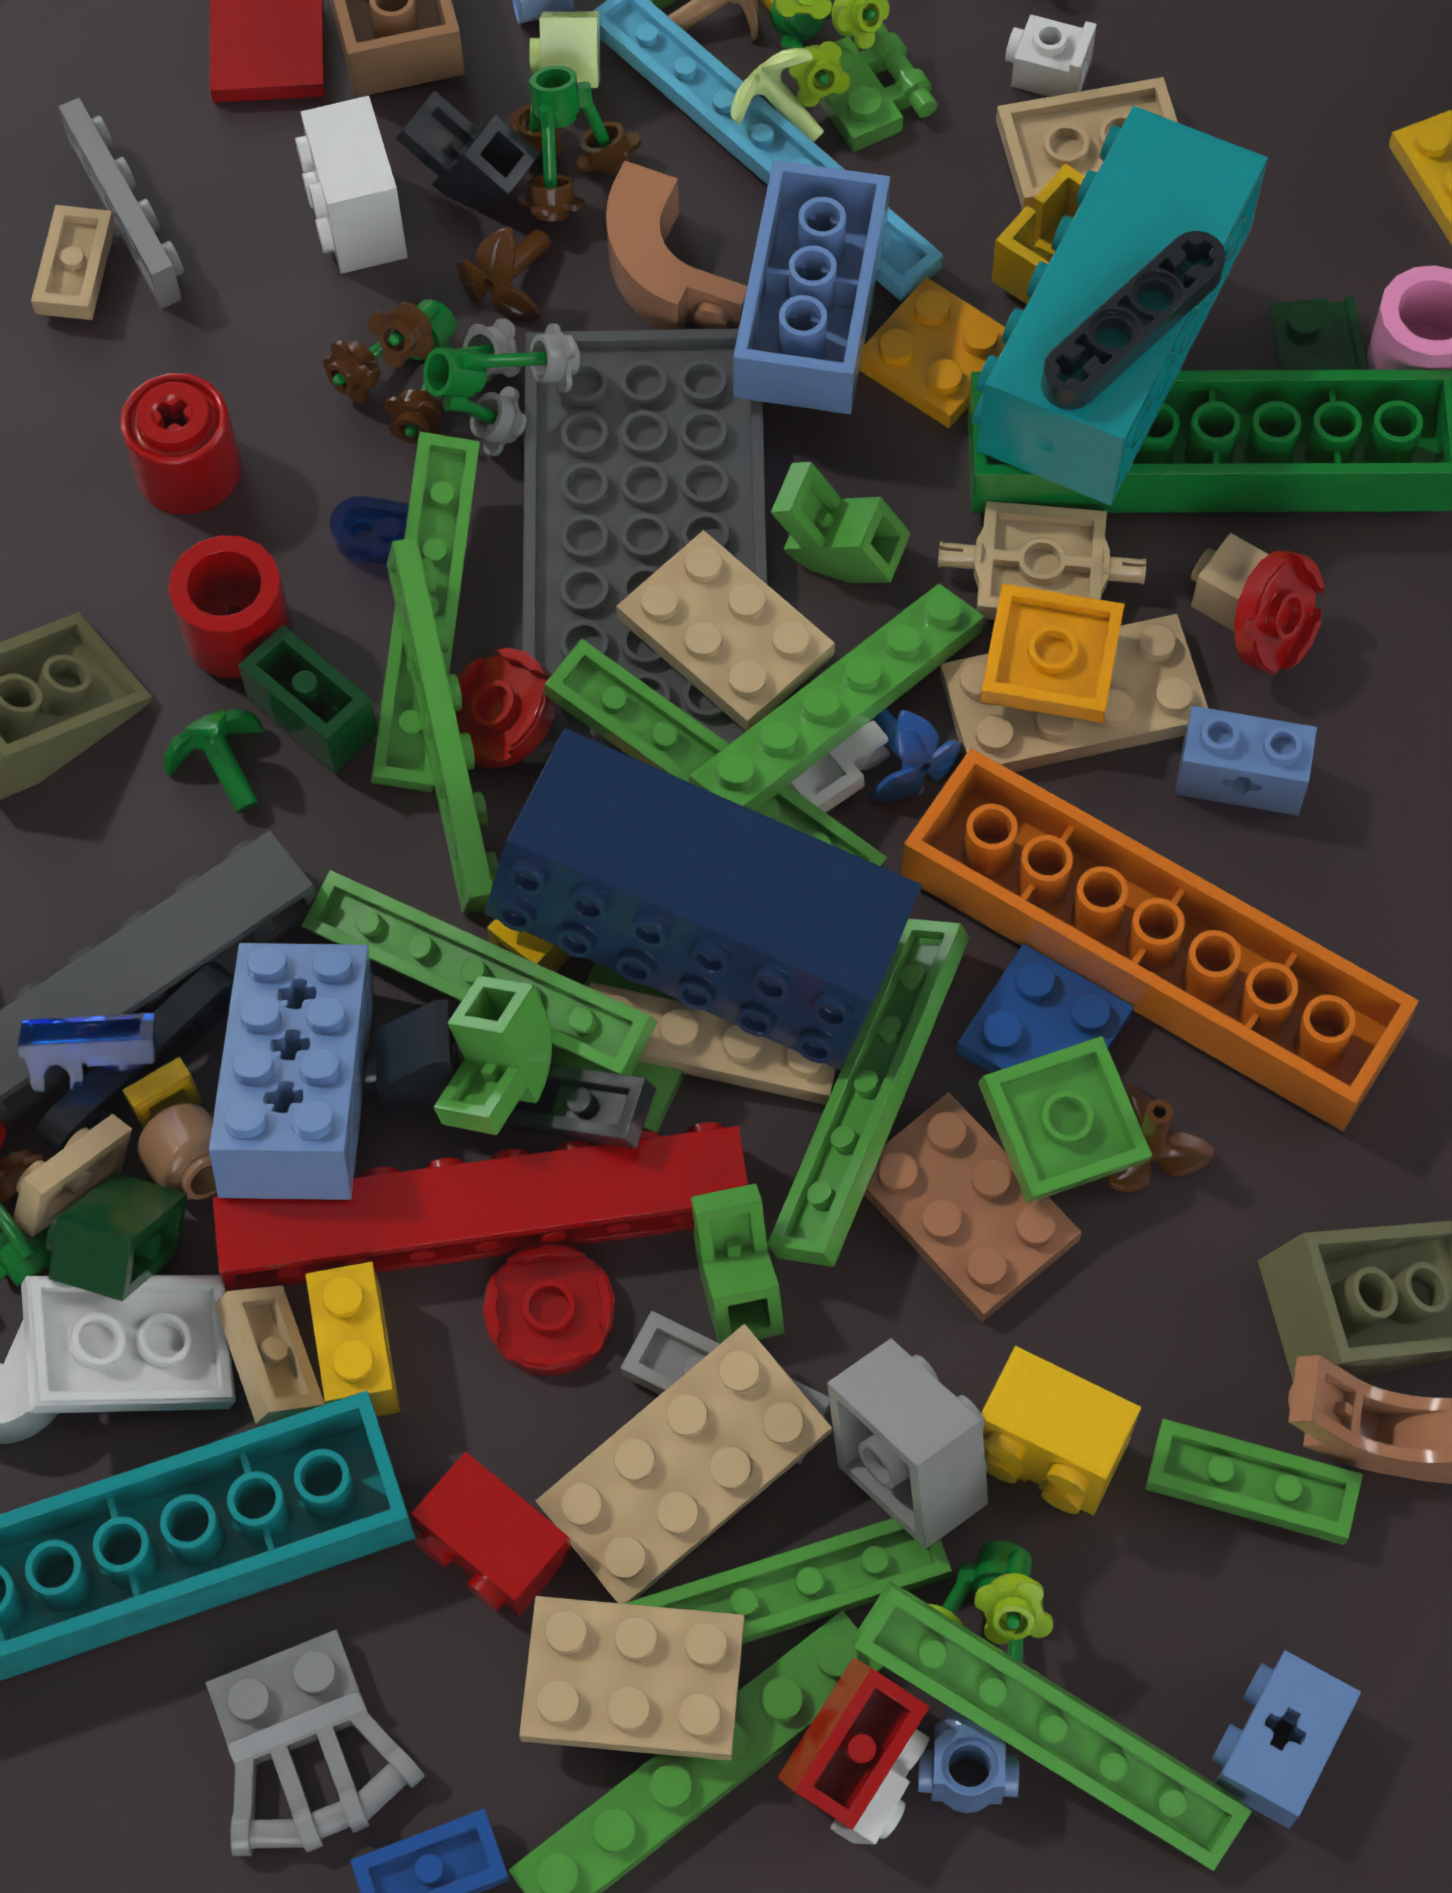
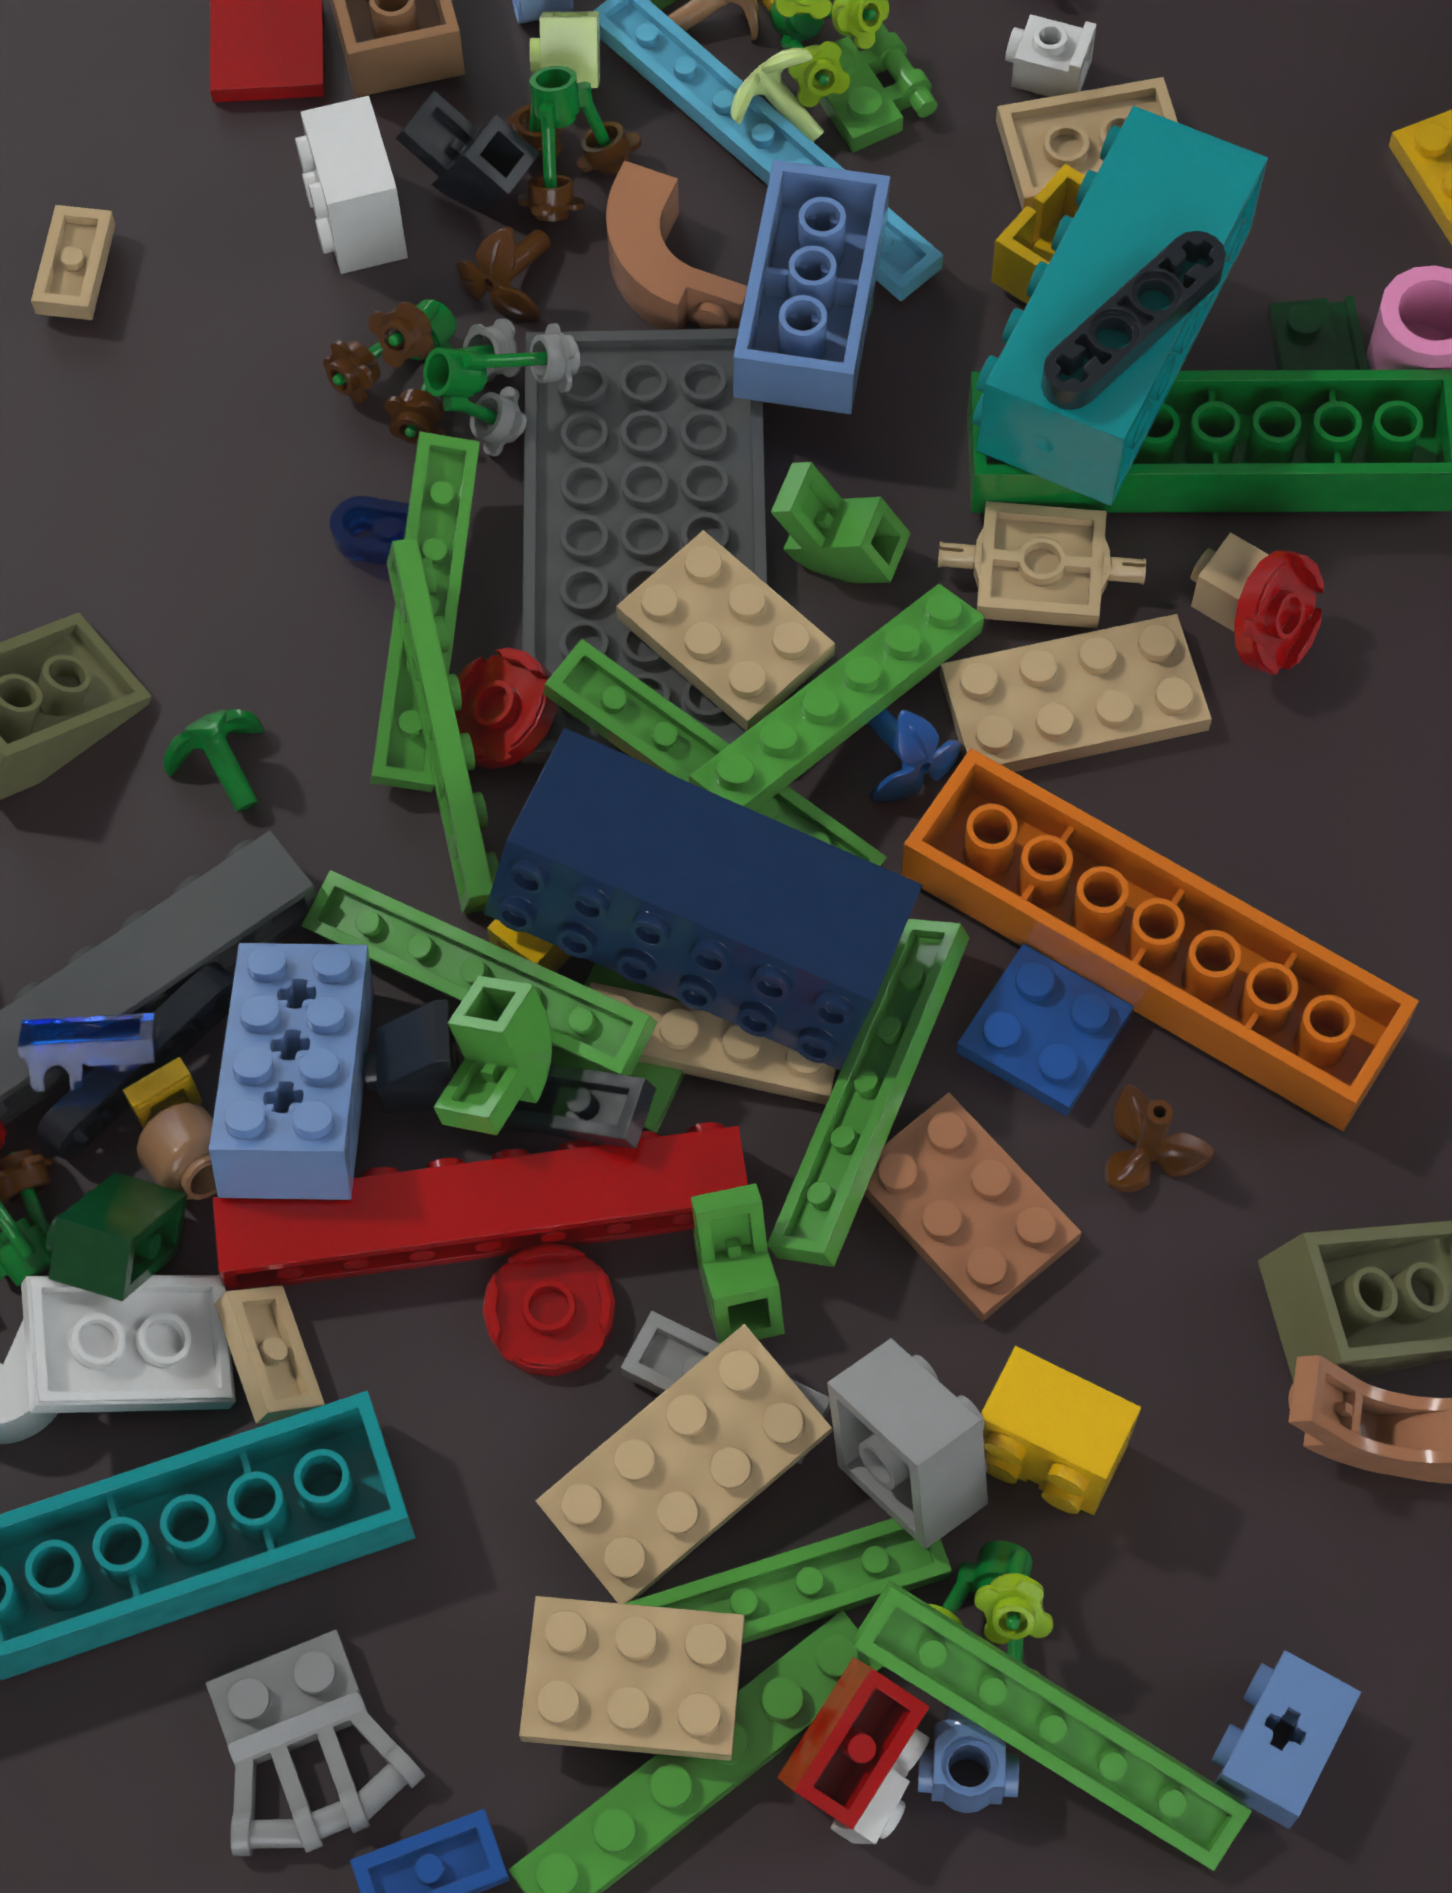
tan plate [13,1114,132,1238] -> none
light grey plate [58,98,184,309] -> none
red piece [120,373,241,515] -> none
red piece [168,535,292,679] -> none
dark green brick [238,625,378,774] -> none
yellow brick [306,1262,400,1417] -> none
red brick [411,1451,573,1616] -> none
white plate [788,720,890,813] -> none
light orange plate [859,277,1006,428] -> none
bright green plate [978,1036,1152,1204] -> none
light orange plate [980,583,1124,723] -> none
bright green plate [1144,1418,1363,1545] -> none
medium blue brick [1175,706,1317,816] -> none

